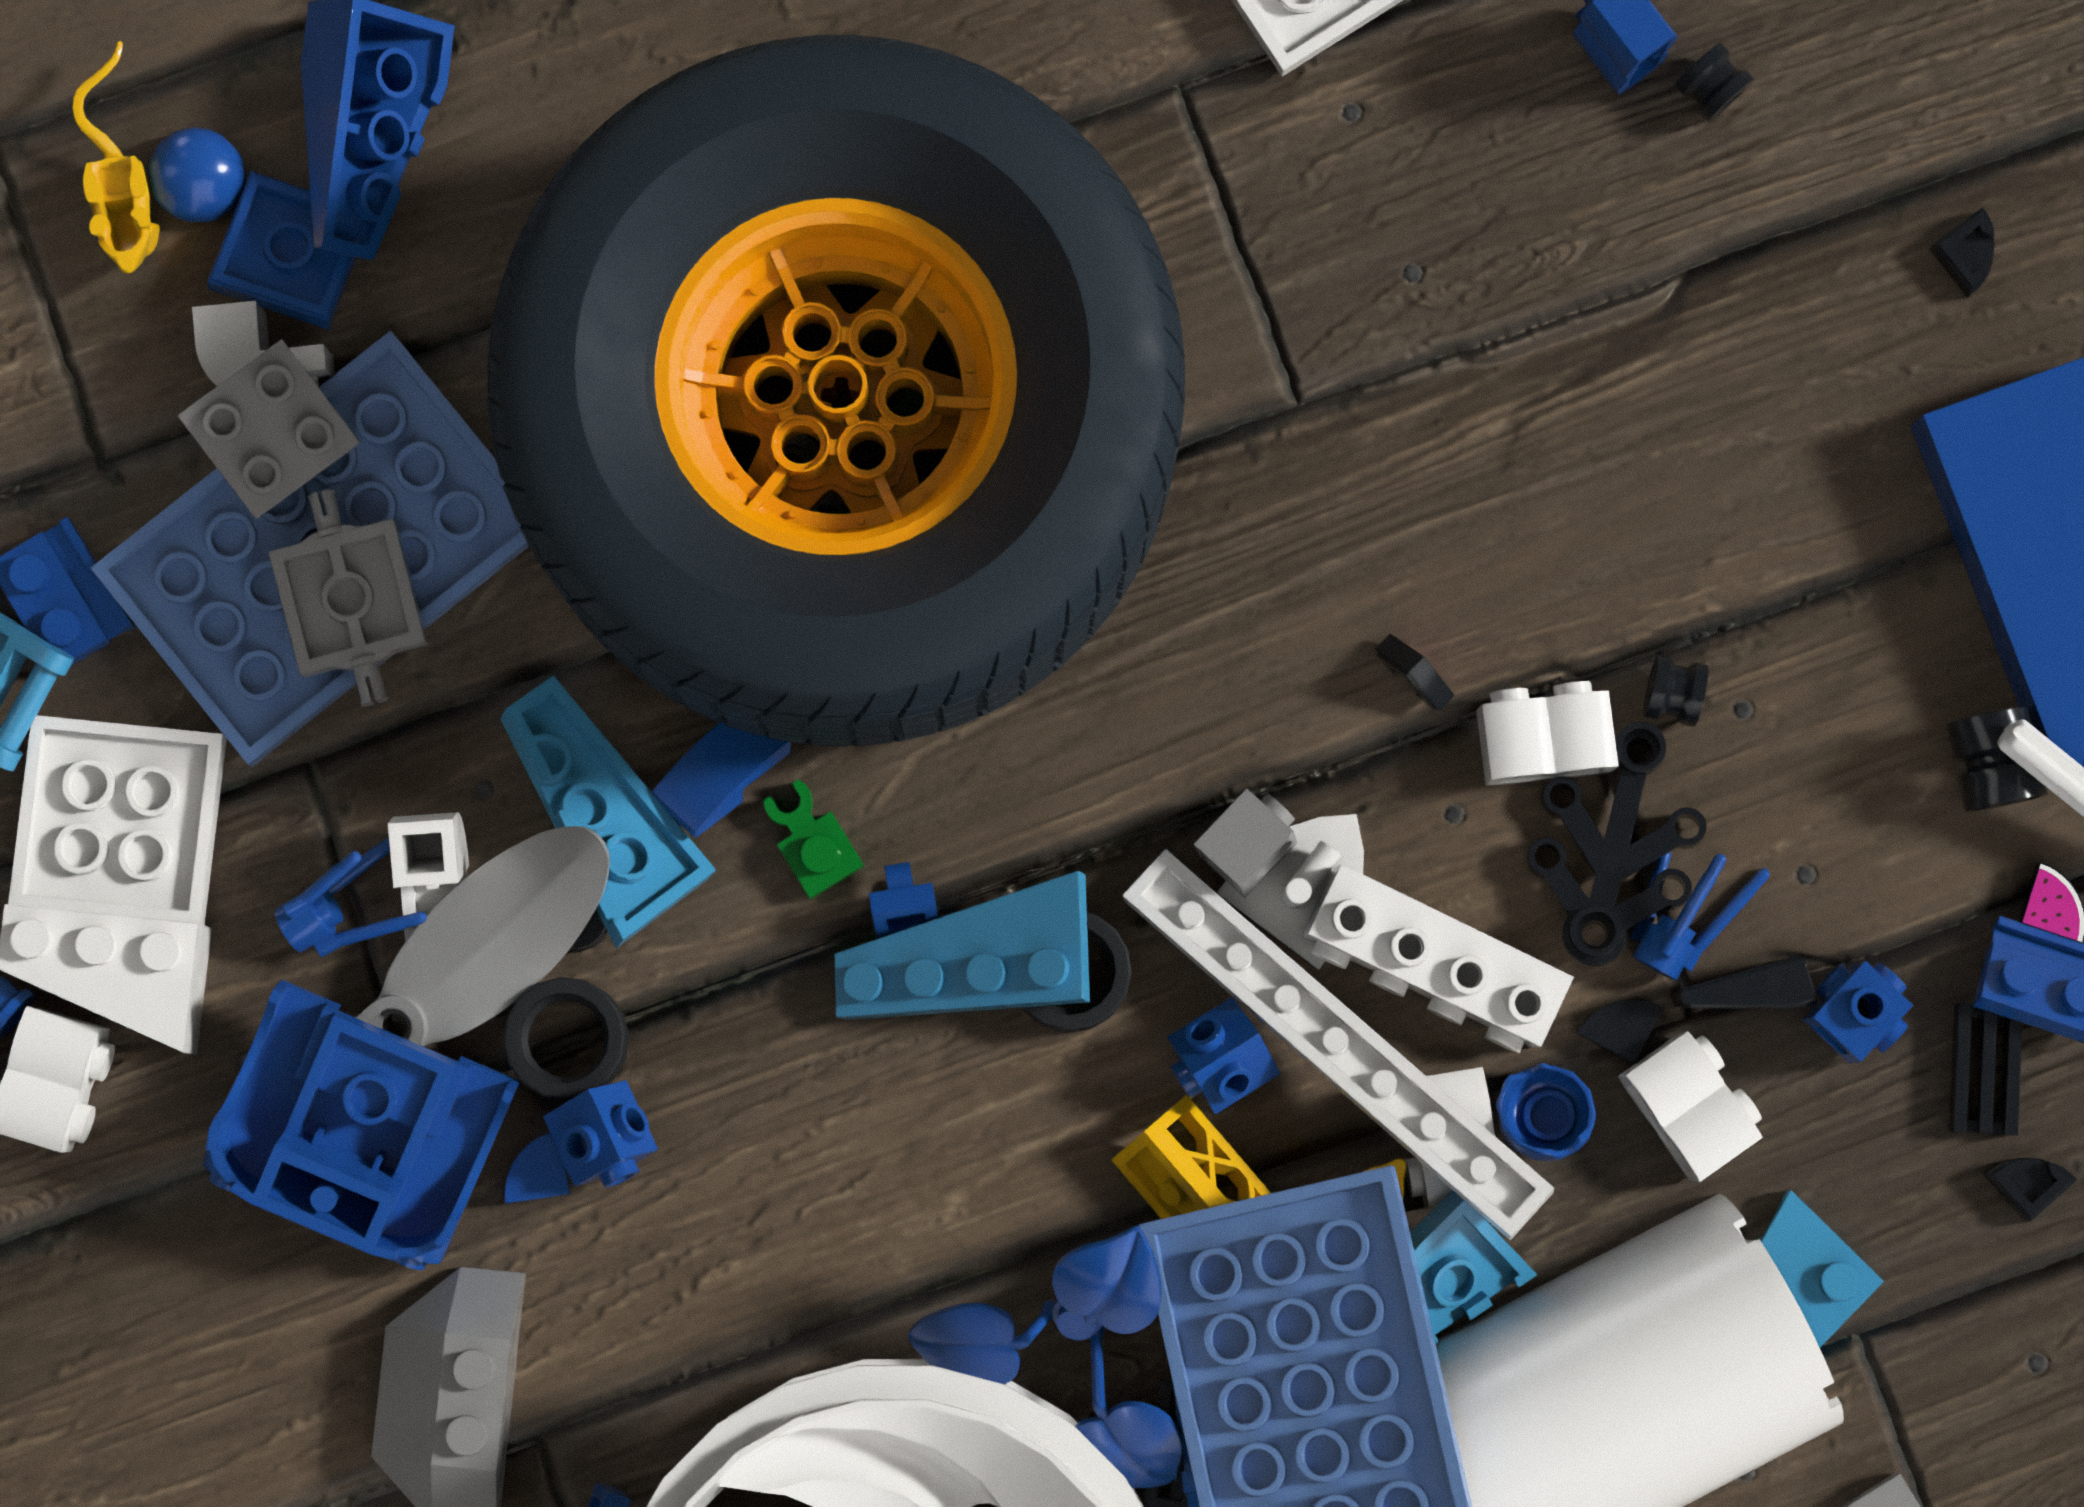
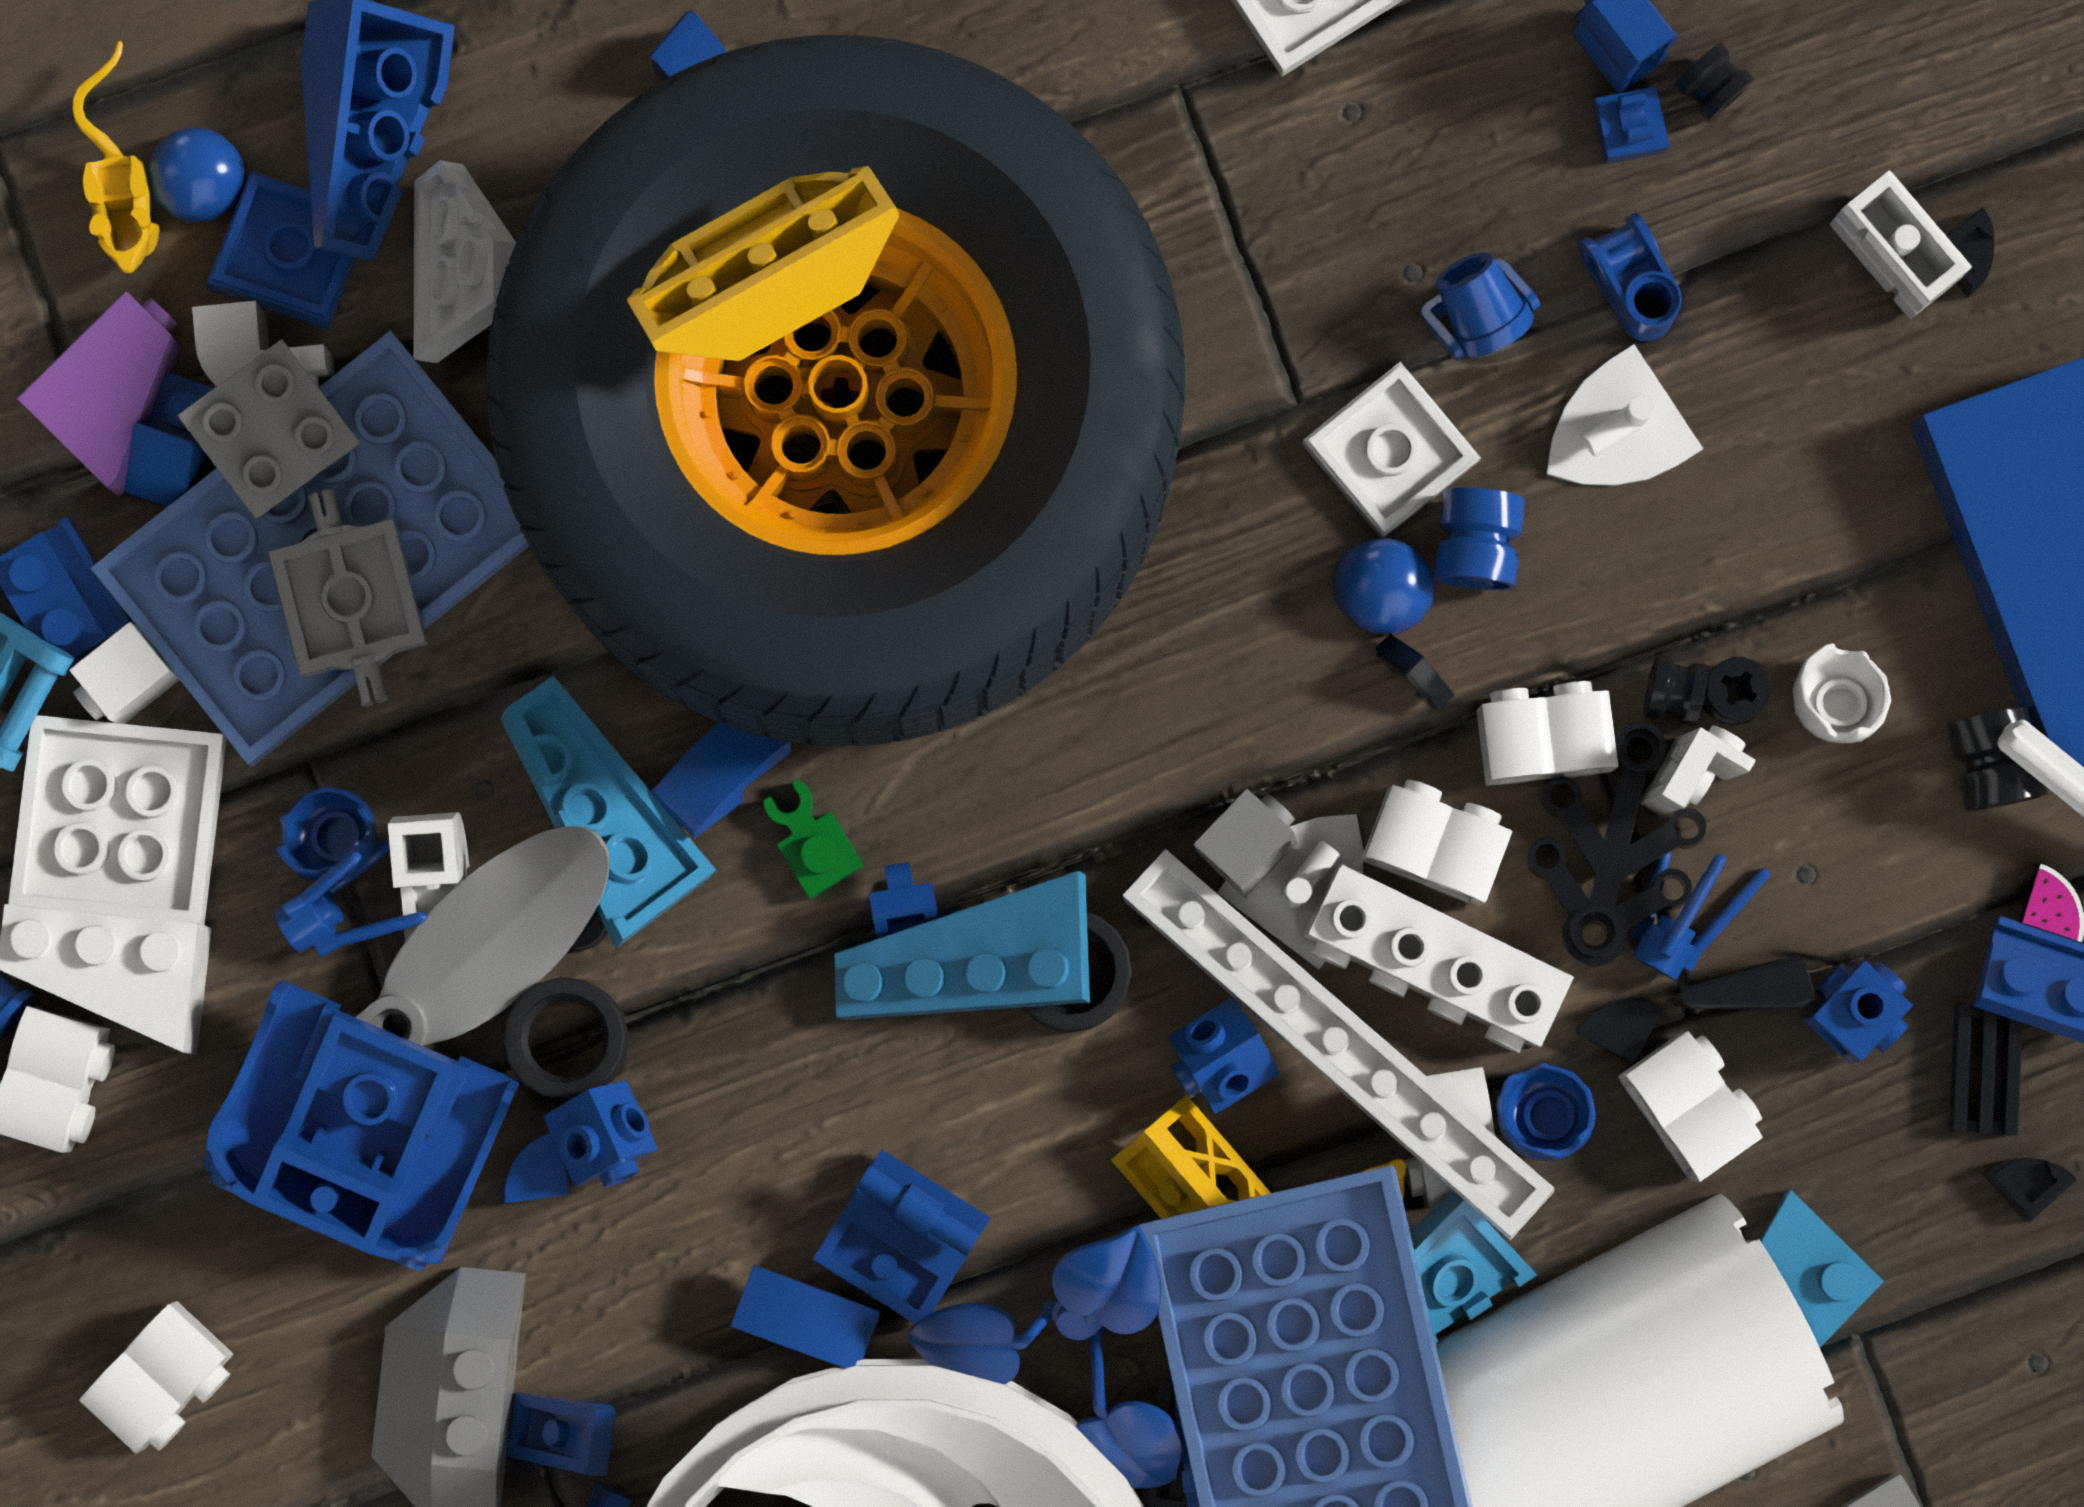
none -> medium lavender slope [17,291,183,497]
none -> white brick [69,622,180,724]
none -> white brick [79,1301,233,1454]
none -> blue slope [124,372,214,508]
none -> blue hair [276,786,376,882]
none -> white plate [414,160,516,363]
none -> blue slope [506,1392,616,1476]
none -> yellow wedge [627,166,900,361]
none -> blue slope [650,10,726,80]
none -> blue slope [731,1265,882,1368]
none -> blue plate [813,1149,991,1324]
none -> white tile [1302,362,1481,538]
none -> blue hair [1333,538,1435,635]
none -> white brick [1361,779,1512,906]
none -> blue piece [1421,252,1541,361]
none -> blue wheel [1434,487,1526,591]
none -> white shield [1546,344,1703,486]
none -> blue piece [1578,213,1682,342]
none -> blue tile [1592,86,1670,164]
none -> white bracket [1640,725,1756,816]
none -> black wheel [1702,657,1770,725]
none -> white hair [1792,643,1892,743]
none -> white brick [1829,170,1972,320]

